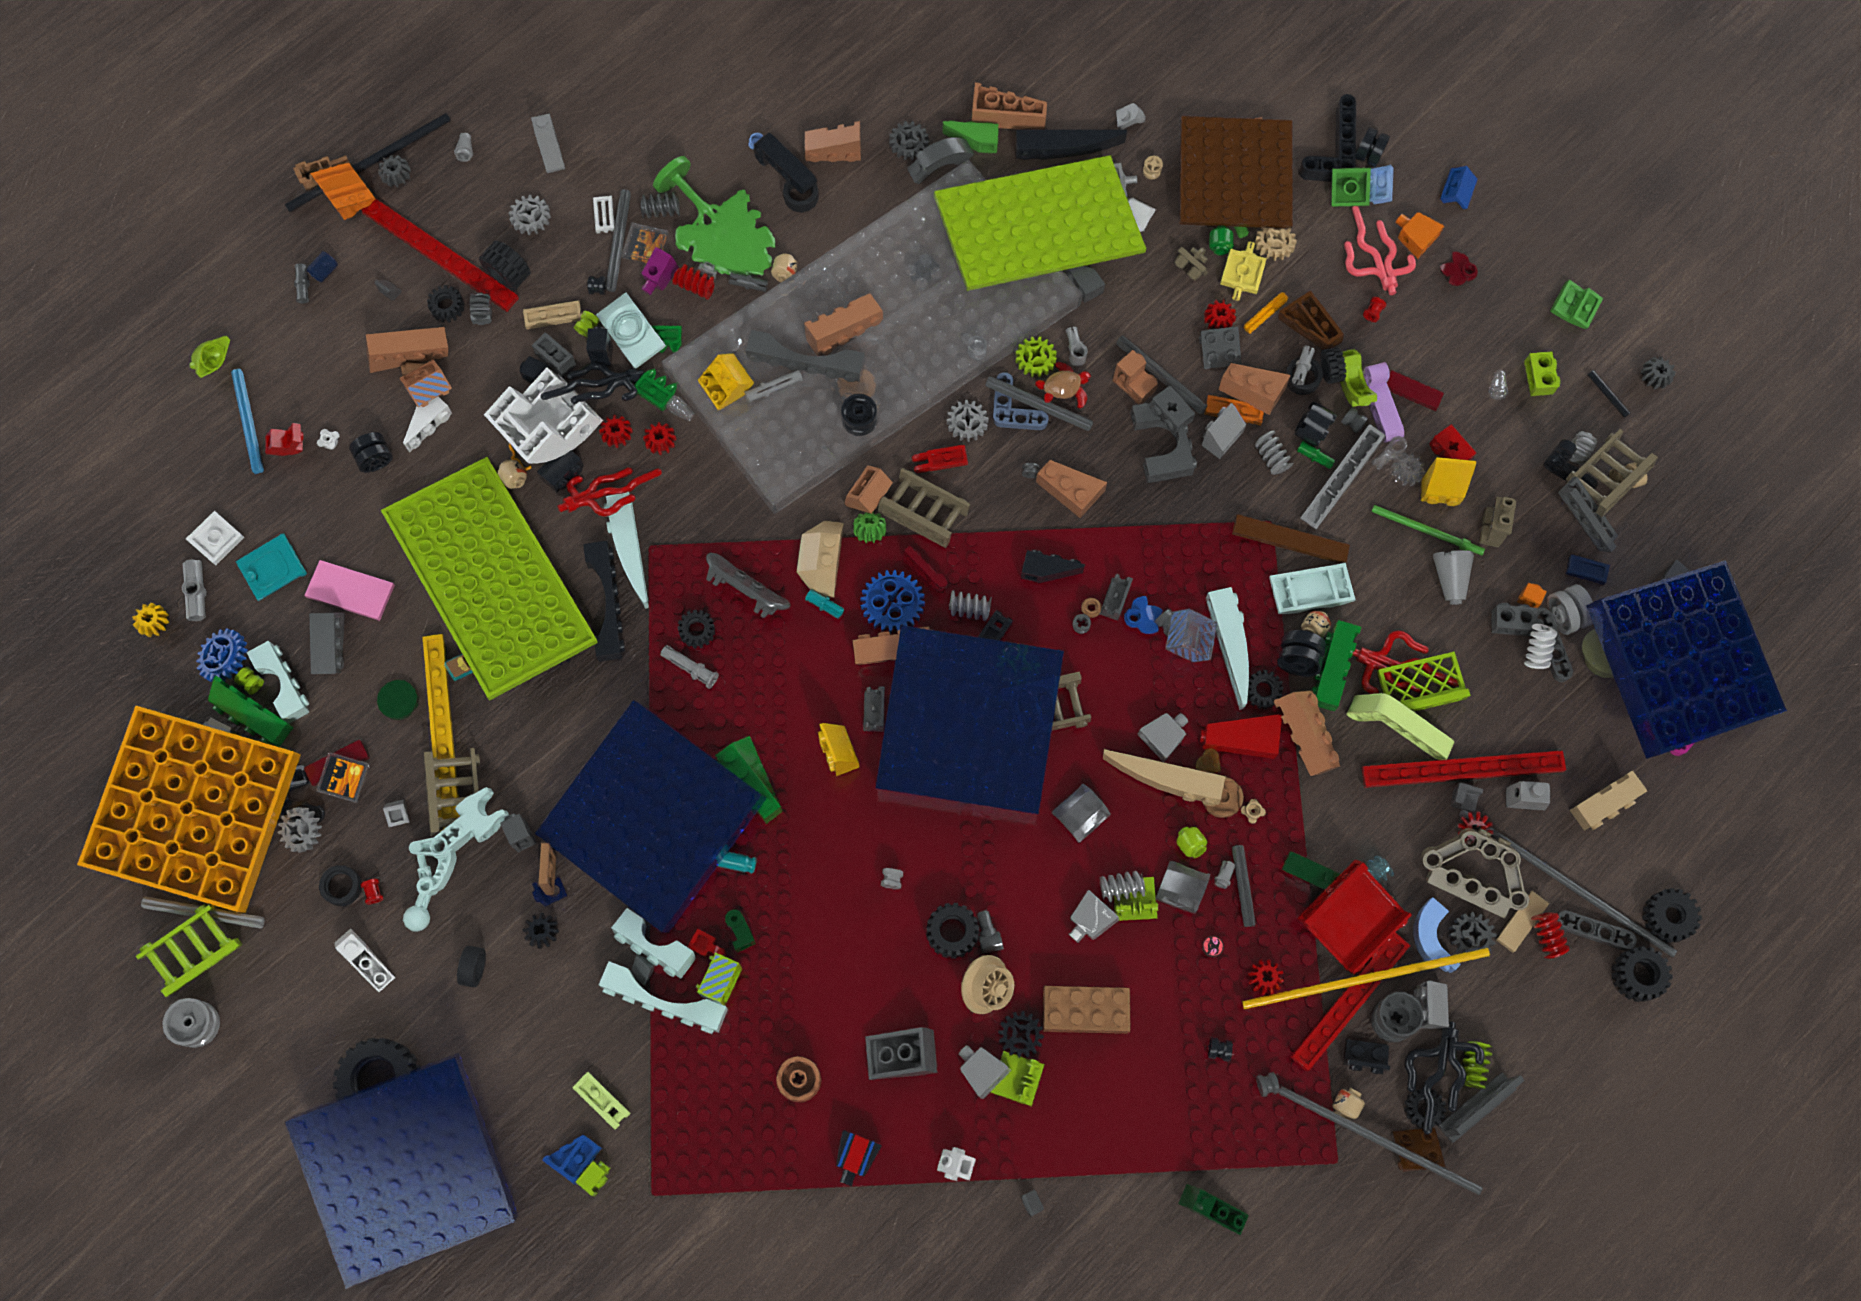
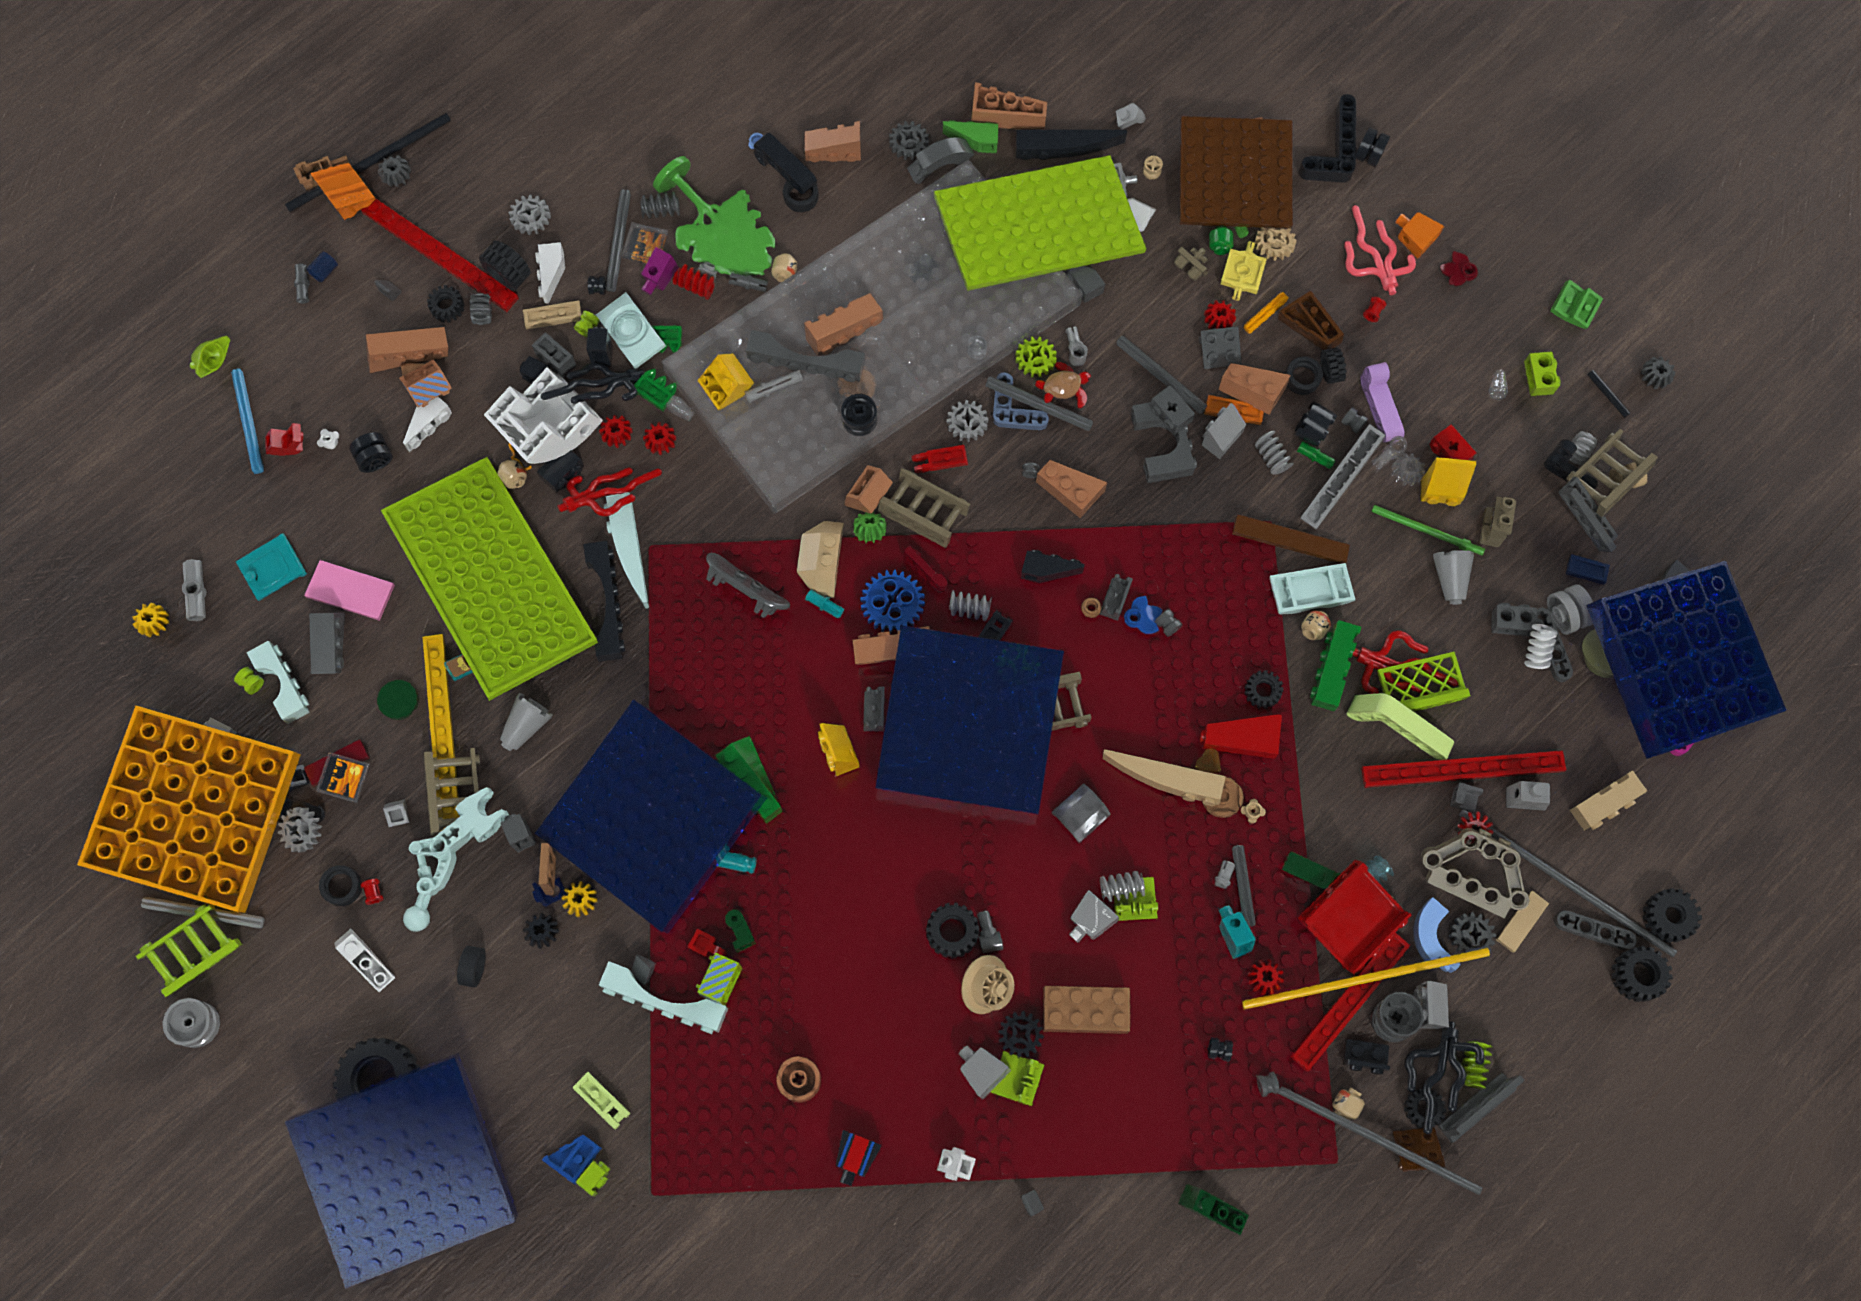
white plate [186,511,244,565] -> none
blue gear [196,628,248,682] -> none
green wedge [208,676,293,747] -> none
light grey cone [454,133,473,162] -> none
light grey slope [531,114,565,173] -> none
white tile [593,196,615,234] -> none
light aqua arch [611,908,696,979] -> none
light grey pin [660,645,719,689] -> none
black tyre [678,610,715,649] -> none
dark grey slope [866,1027,937,1080] -> none
light grey wheel [881,868,903,889] -> none
dark grey bush [1073,614,1091,634] -> none
nougat brick [1113,350,1158,404] -> none
light grey torso [1137,713,1188,763] -> none
flat silver slope [1156,861,1211,914] -> none
clear container [1166,609,1217,662] -> none
lime head [1176,827,1207,858] -> none
tile [1202,936,1224,958] -> none
light aqua slope [1206,587,1249,710] -> none
nougat wedge [1274,691,1340,776] -> none
black wheel [1277,630,1326,677] -> none
light grey pin [1292,346,1315,385] -> none
bright green slope [1331,168,1371,207] -> none
lime arch [1341,349,1377,407] -> none
light blue plate [1370,165,1393,204] -> none
dark red tile [1387,370,1444,411] -> none
blue panel [1440,166,1477,209] -> none
orange plate [1517,583,1547,608] -> none
red piece [1531,912,1570,959] -> none
none -> light grey cone [500,693,553,751]
none -> white slope [536,242,565,304]
none -> yellow gear [561,881,598,917]
none -> teal torso [1219,905,1256,959]

